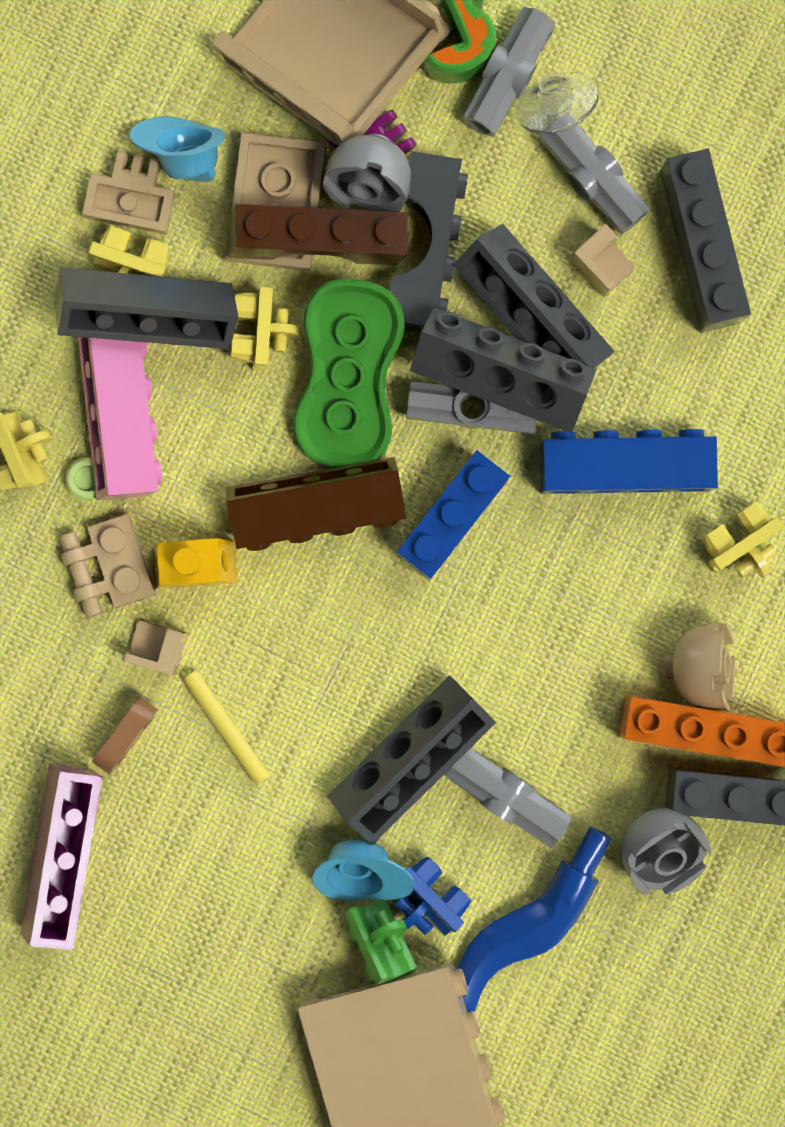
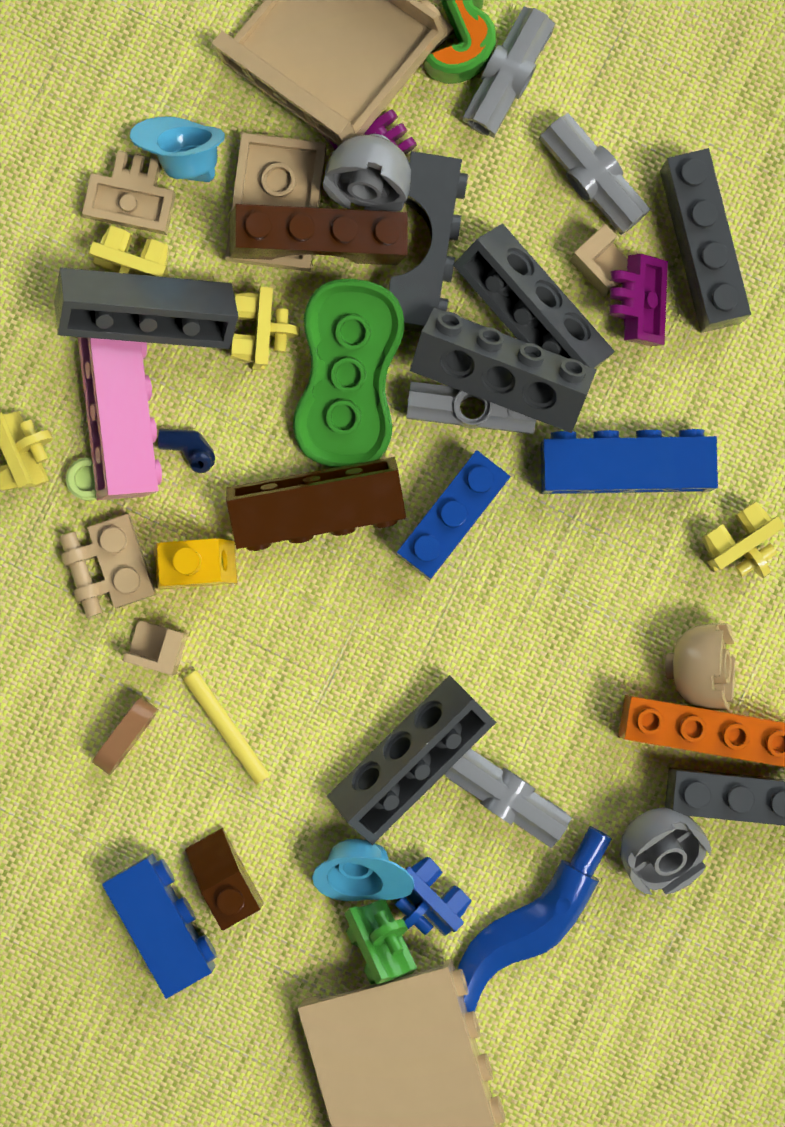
brick [20,764,103,950] -> none
clear dish [515,71,599,134] -> none
none -> blue brick [102,854,217,999]
none -> dark blue arm [158,428,215,473]
none -> reddish brown slope [185,828,264,931]
none -> magenta hinge [609,254,668,347]

